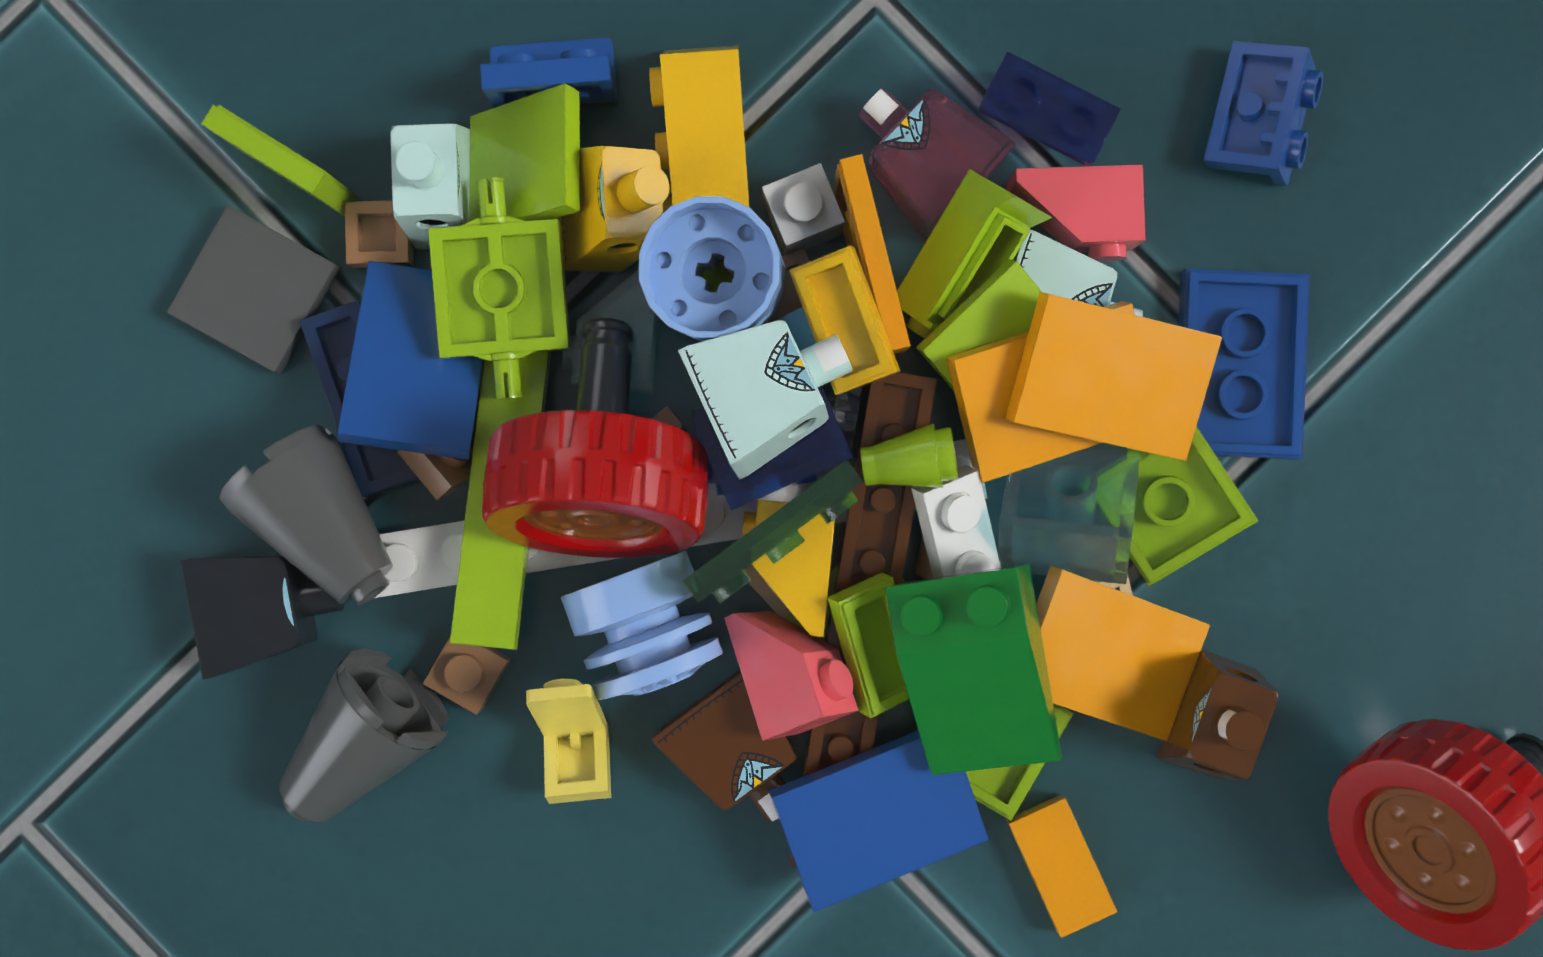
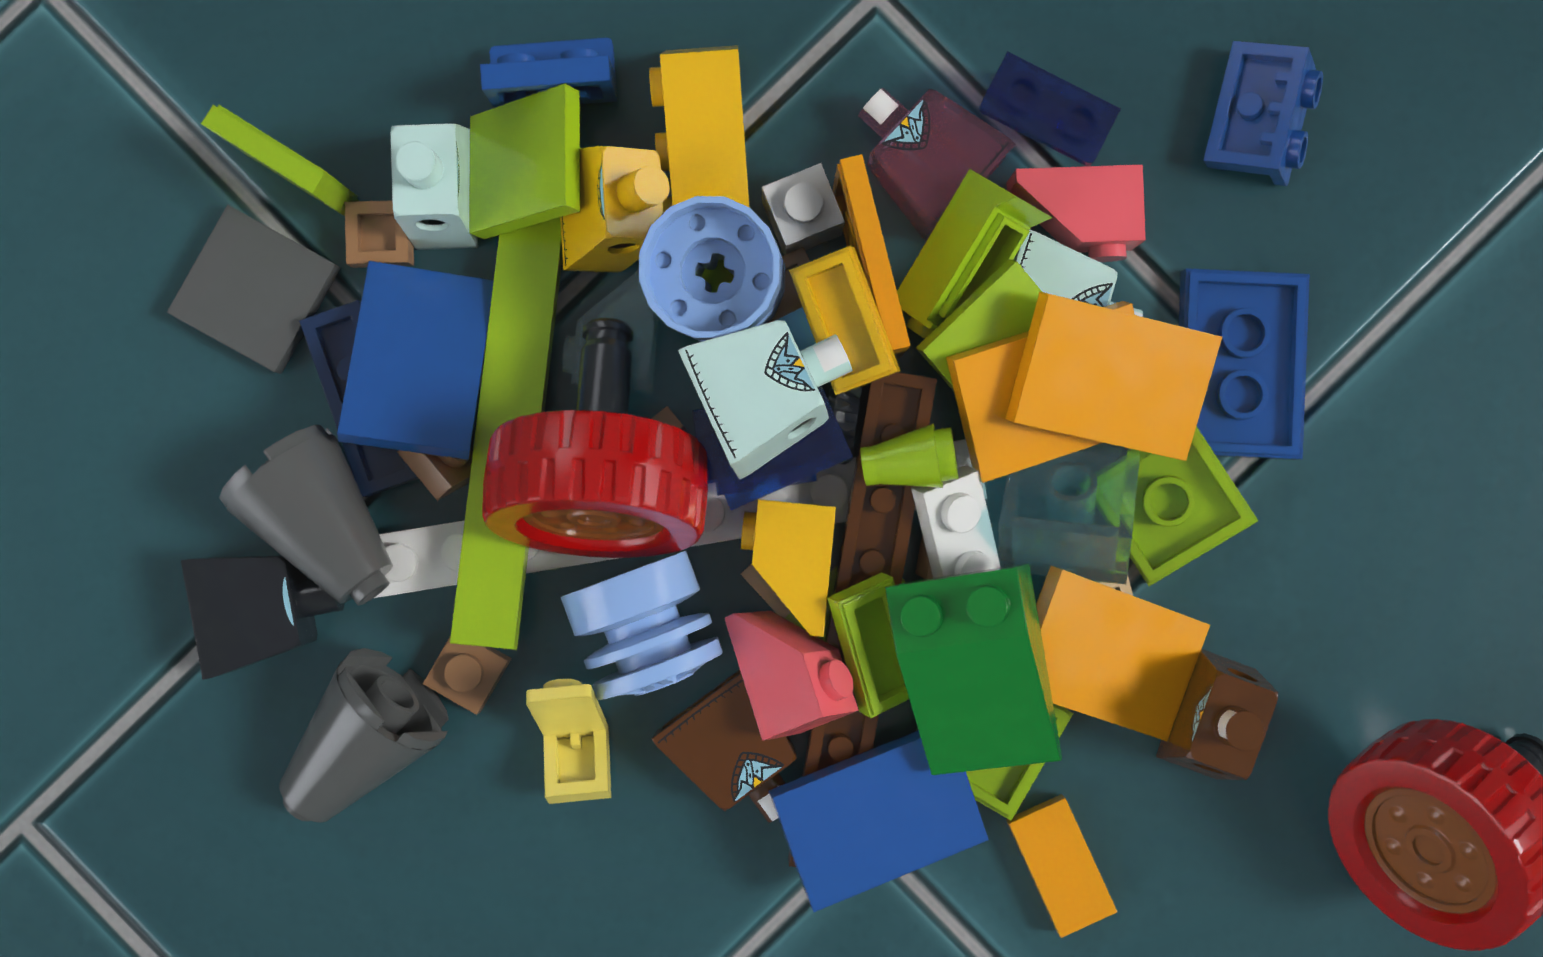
lime plate [428,177,571,399] -> none
clear green plate [683,460,863,604] -> none

